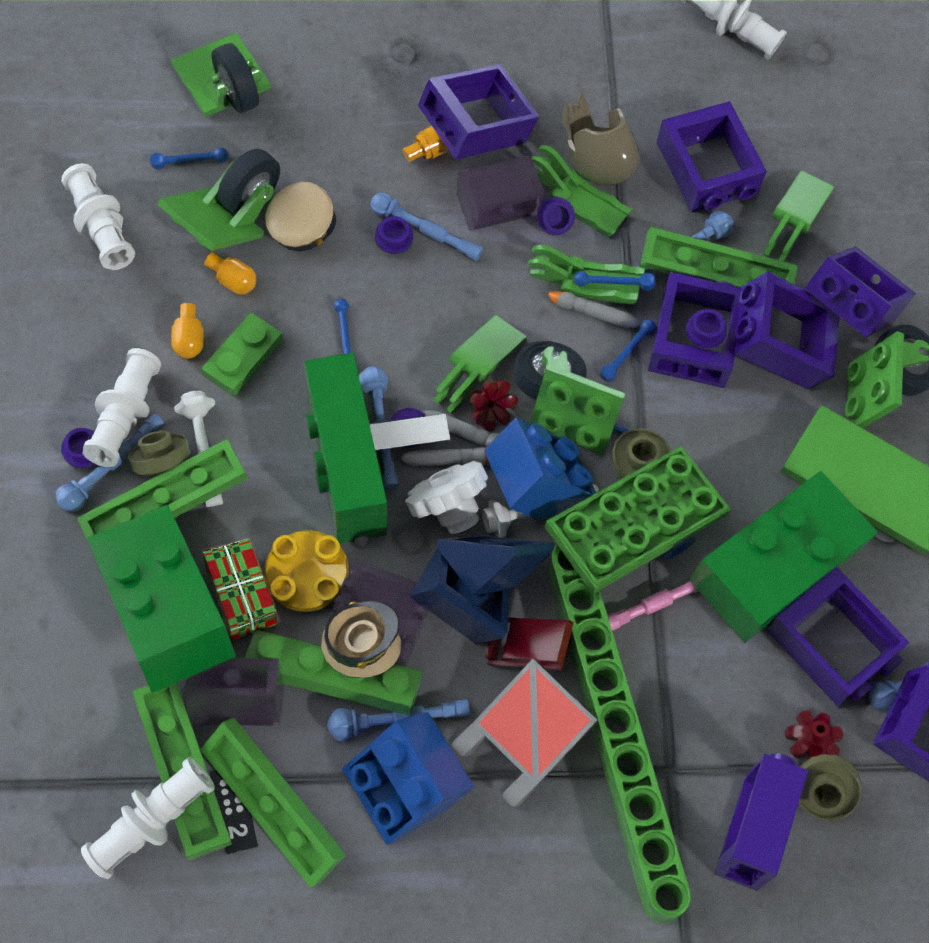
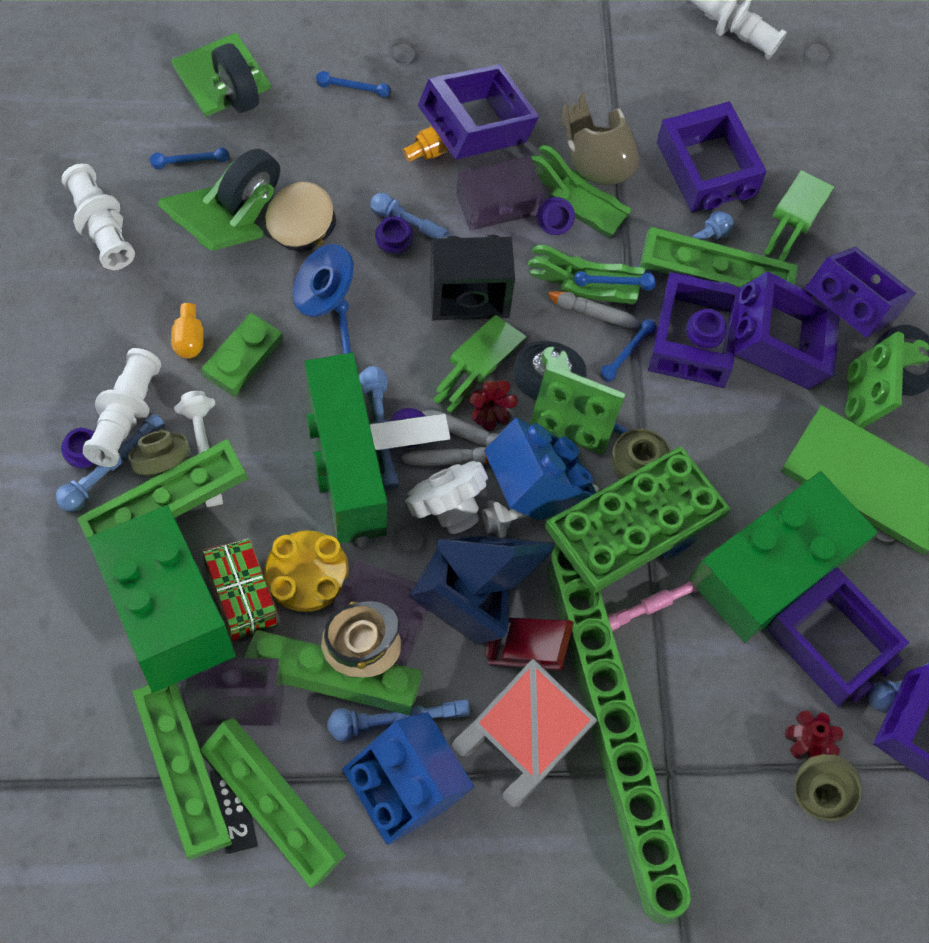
white piece [81,757,215,879] -> none
light orange cylinder [204,252,257,295] -> none
dark purple window [714,753,808,891] -> none
none -> blue dish [293,244,354,318]
none -> blue hinge [316,71,391,98]
none -> black brick [430,234,515,321]

